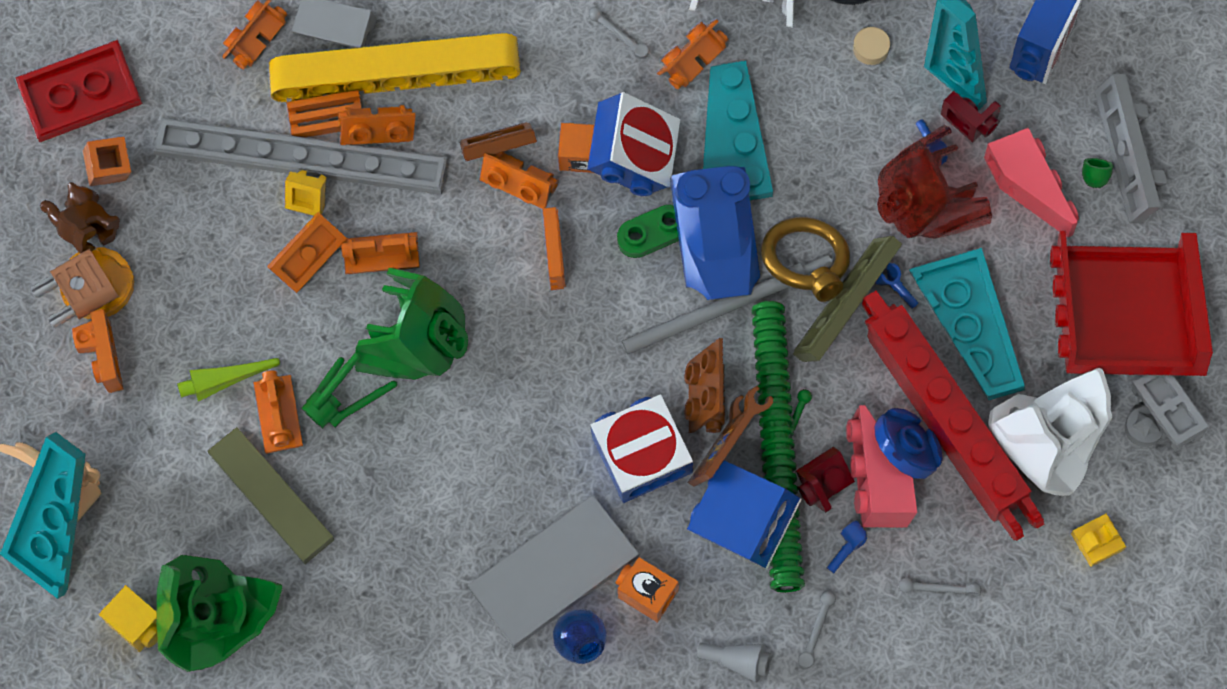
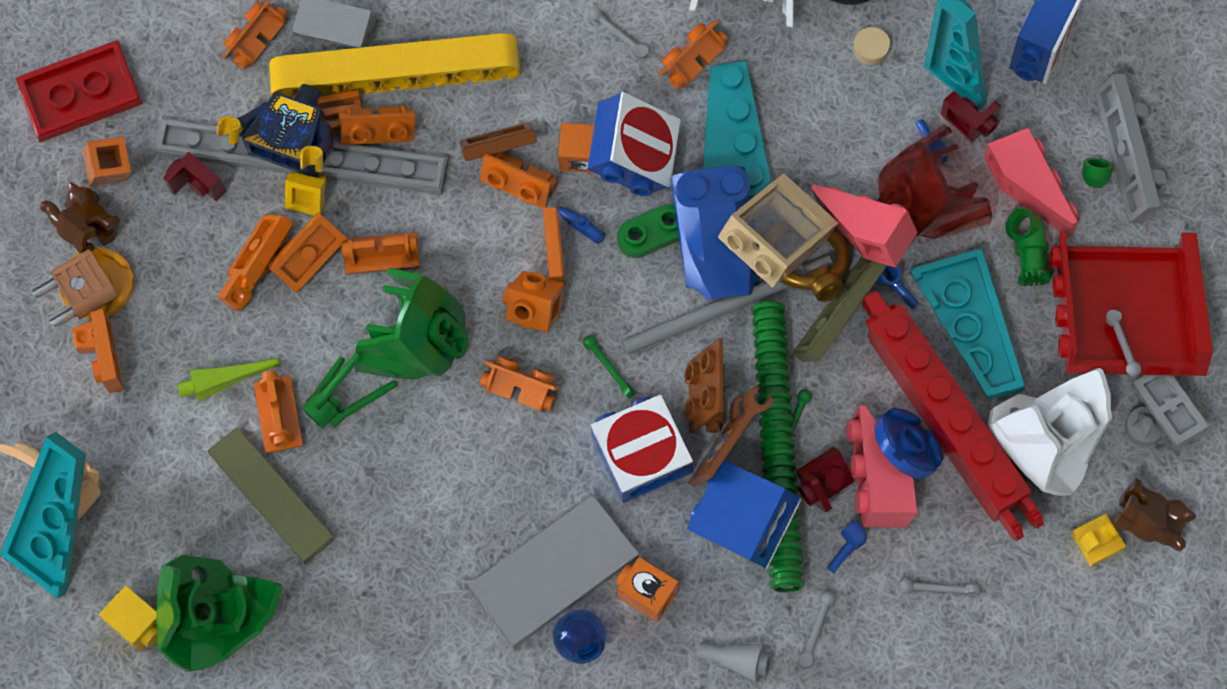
none -> dark red bracket [163,152,226,202]
none -> torso [216,84,334,177]
none -> orange hinge [217,214,293,311]
none -> orange hinge [480,355,562,412]
none -> orange brick [503,271,565,332]
none -> blue helmet [557,206,605,244]
none -> green hinge [583,335,636,399]
none -> tan window [718,173,839,288]
none -> coral slope [811,184,918,268]
none -> green connector [1005,208,1052,286]
none -> light grey hinge [1106,310,1142,377]
none -> reddish brown animal [1113,478,1196,551]

